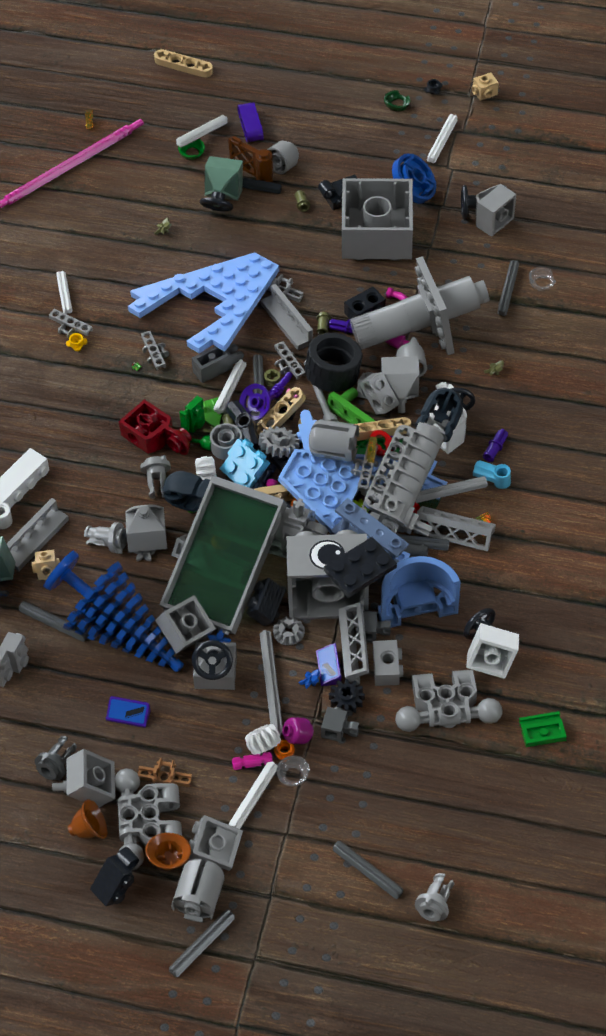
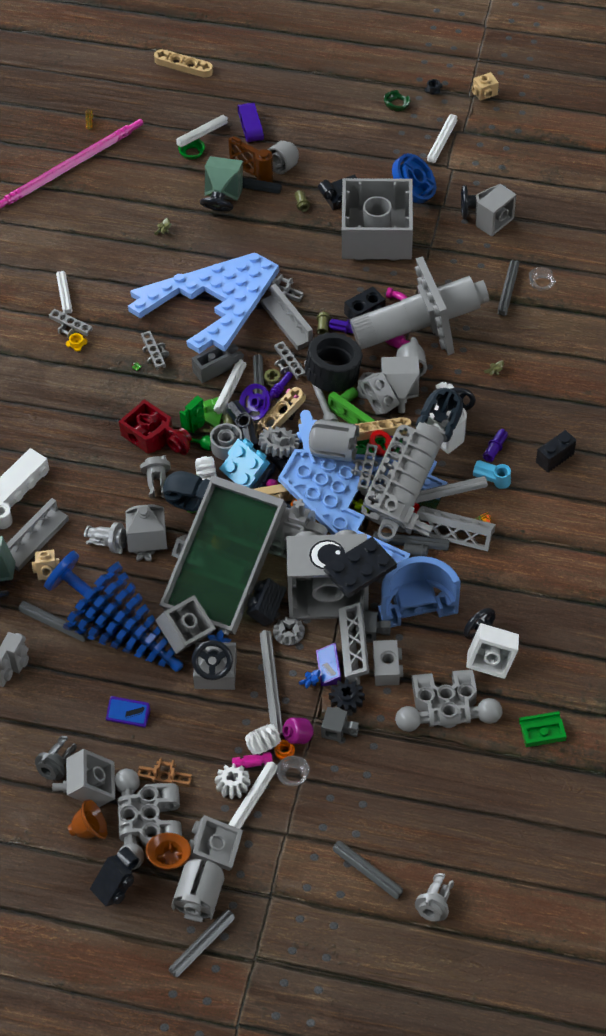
sand blue fence [330,498,409,576] -> none
clear yellow tile [366,437,377,463] -> none
none -> white gear [215,763,251,800]
none -> black brick [536,430,576,473]

